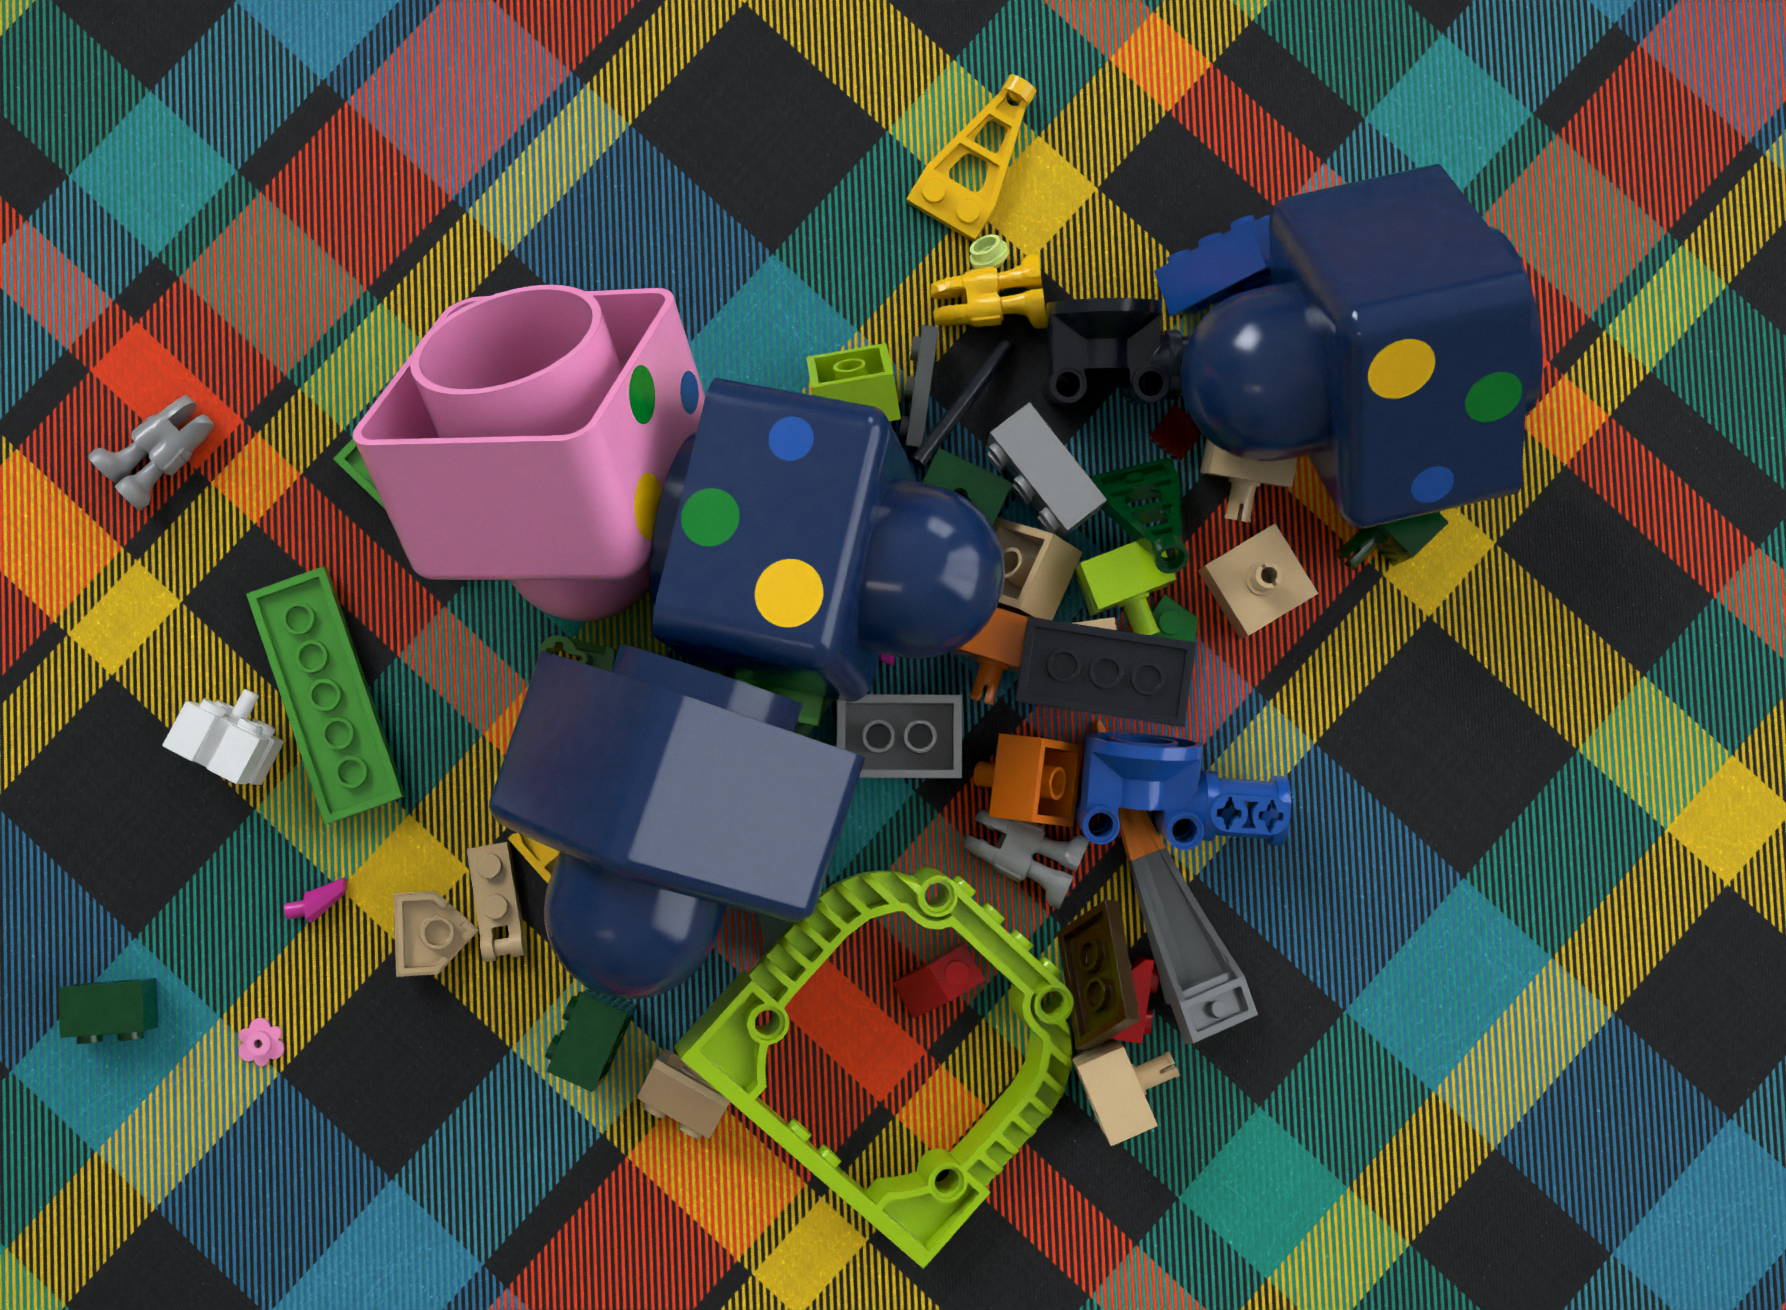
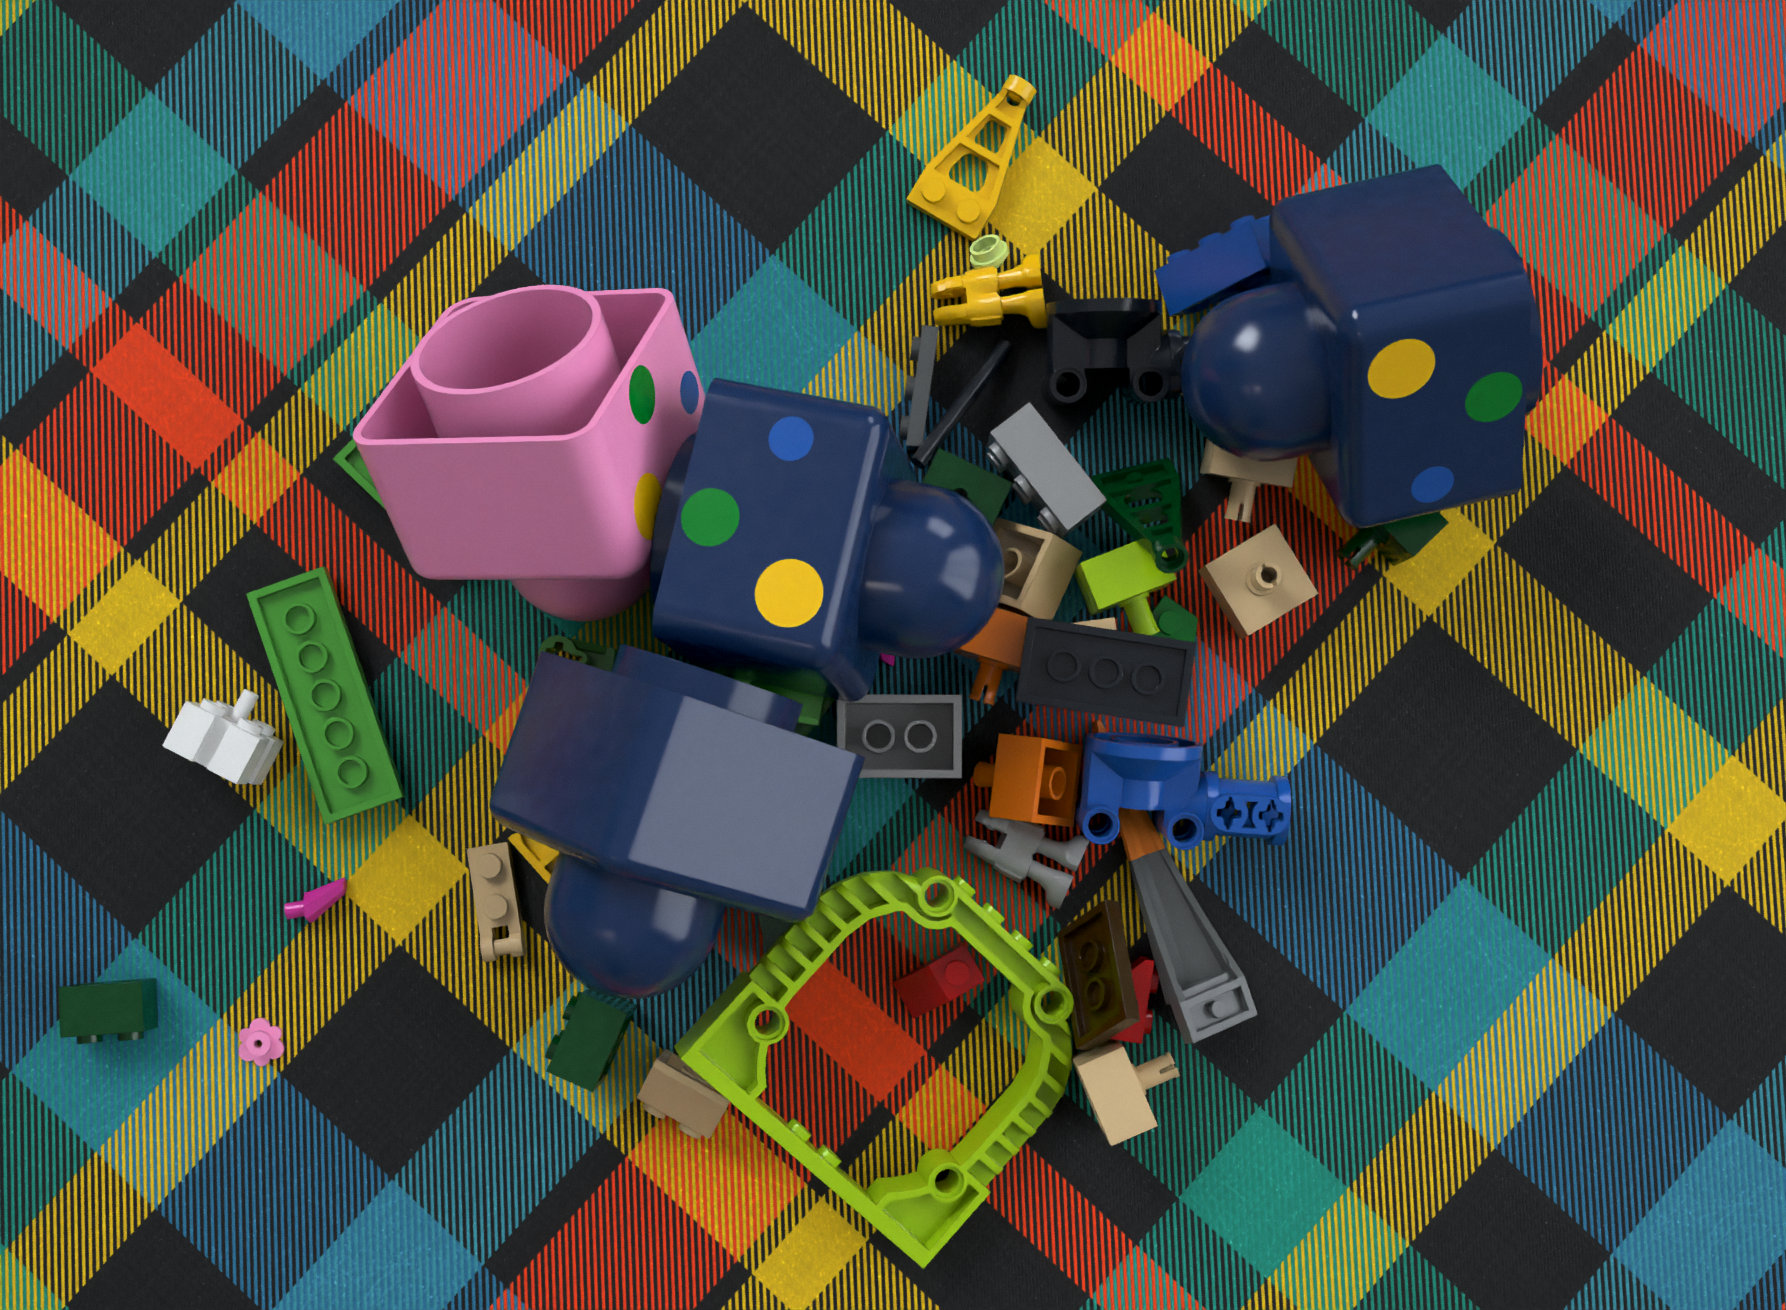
light grey piece [88,395,215,511] -> none
tan plate [393,891,479,977] -> none
lime brick [806,343,901,421] -> none
tile [1148,405,1202,463] -> none

